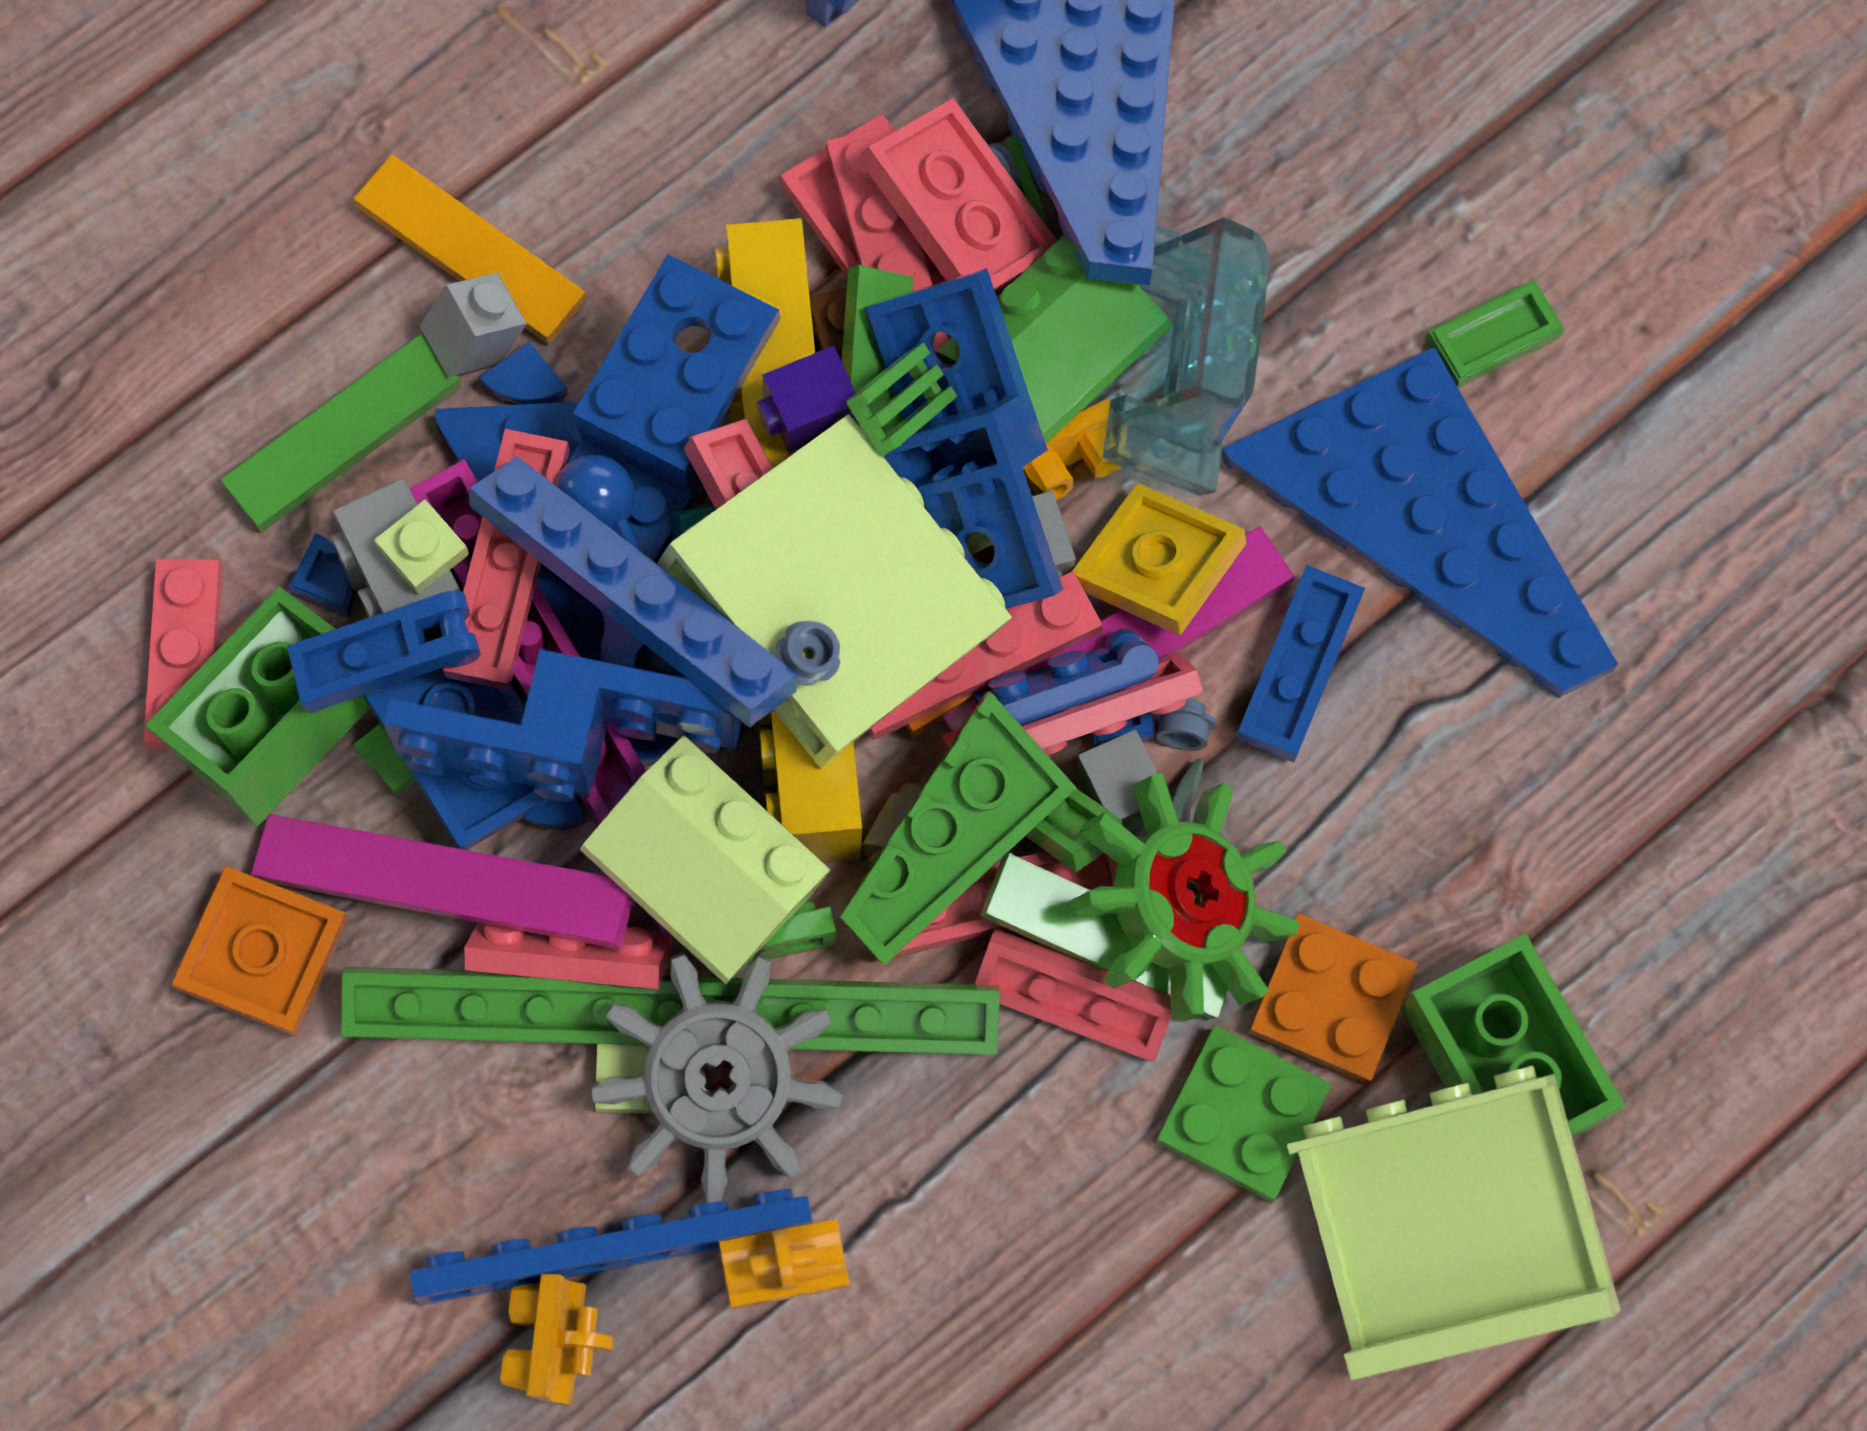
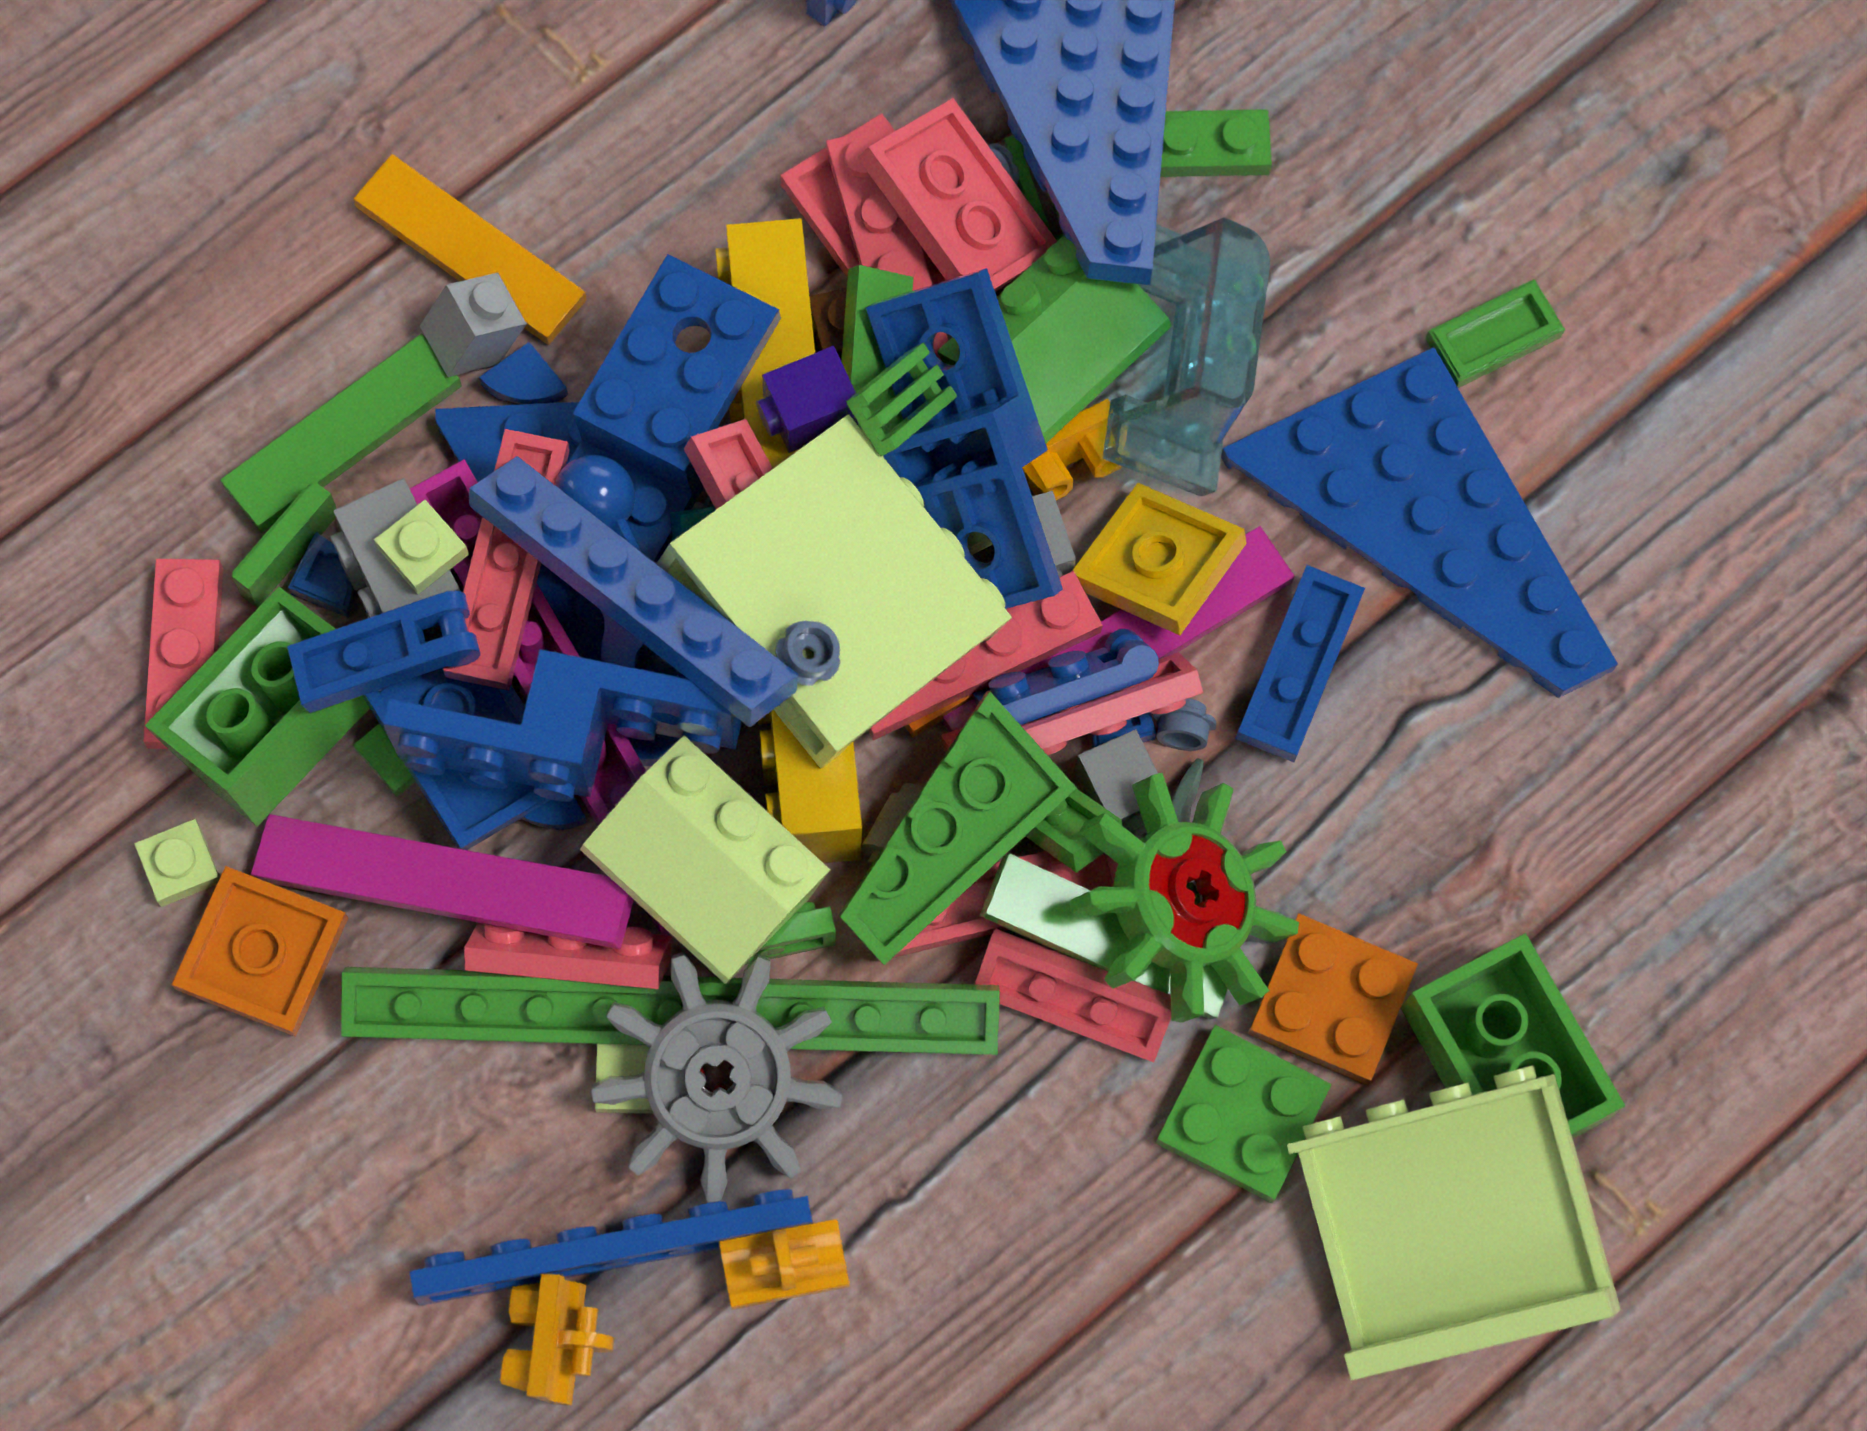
none -> yellowish green plate [134,819,220,907]
none -> bright green tile [231,481,337,608]
none -> bright green plate [1160,109,1272,177]

